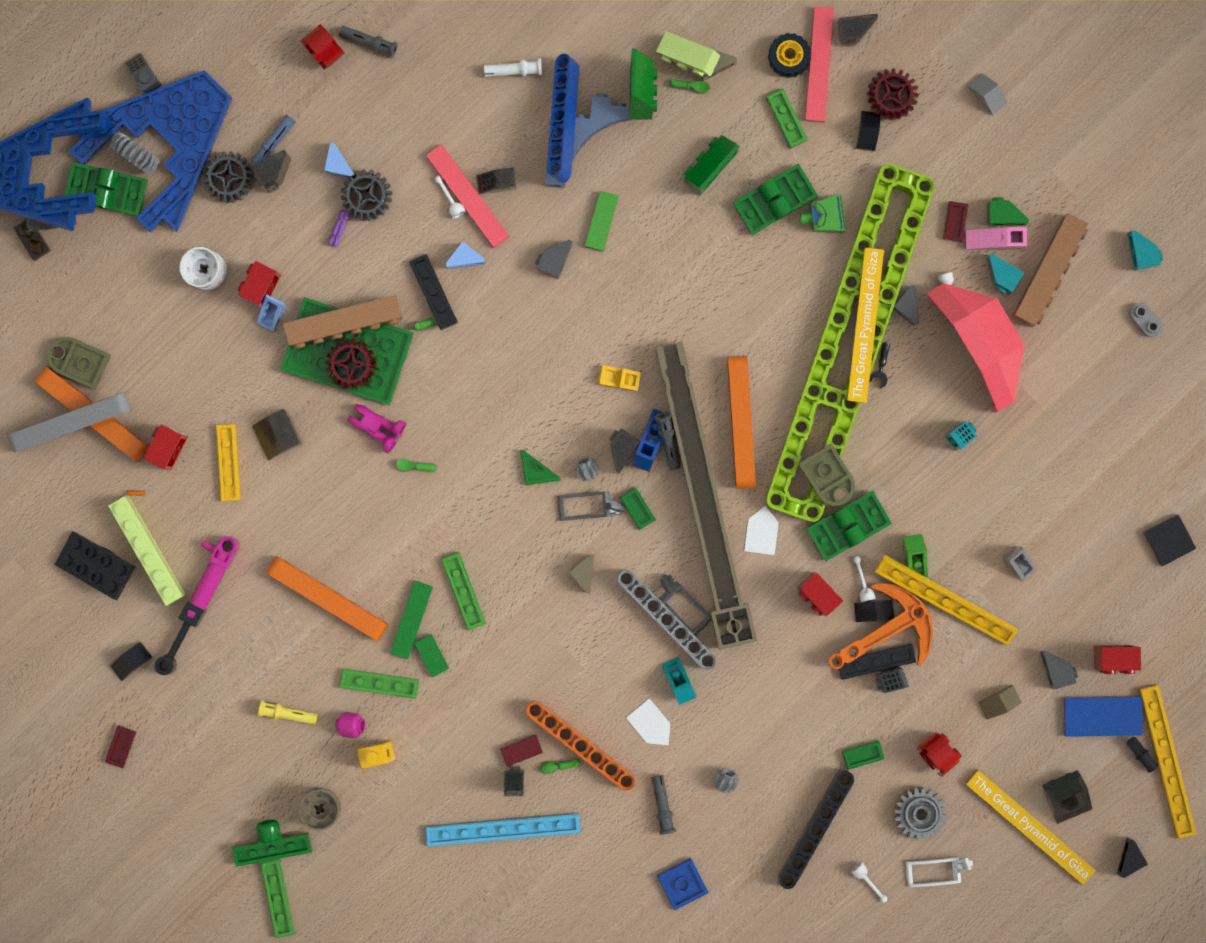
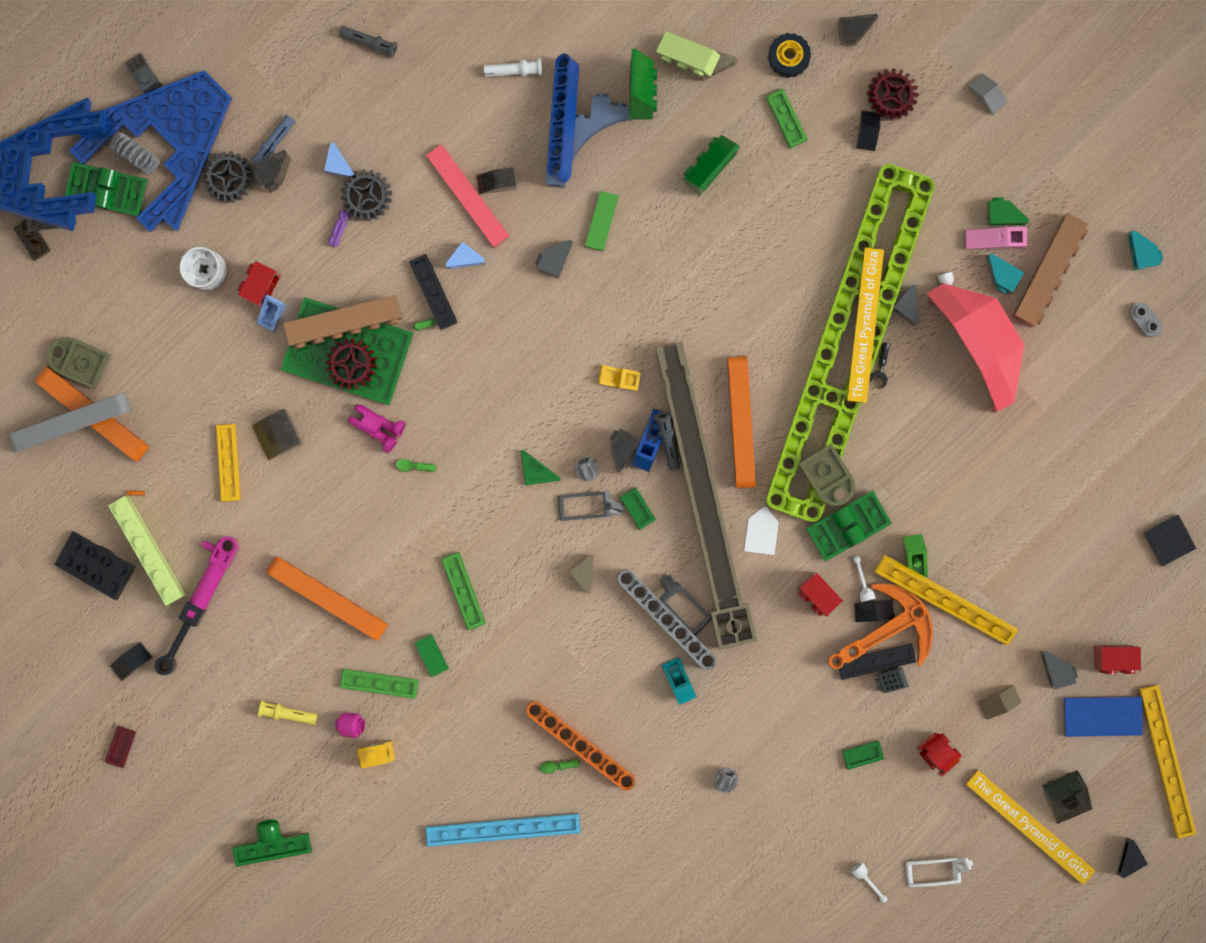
red brick [143,424,188,470] -> none
bright green tile [260,859,295,938] -> none
dark tan wheel [299,788,341,831] -> none
red brick [300,24,345,70] -> none
green tile [390,581,433,659] -> none
white hinge [435,175,466,219] -> none
dark red tile [500,735,543,767] -> none
clear smoke slope [504,765,525,796] -> none
white sticker [626,699,670,745] -> none
dark grey pin [651,775,676,835] -> none
blue tile [657,858,708,911] -> none
bright green piece [670,79,710,94] -> none
green plate [733,163,818,236] -> none
black beam [778,769,854,889] -> none
bright green torso [800,194,846,233] -> none
coral tile [805,6,834,122] -> none
light grey gear [894,787,948,841] -> none
dark red tile [943,201,968,242] -> none
teal slope [945,421,977,450] -> none
light grey slope [1003,546,1037,581] -> none
black axle [1126,737,1158,773] -> none

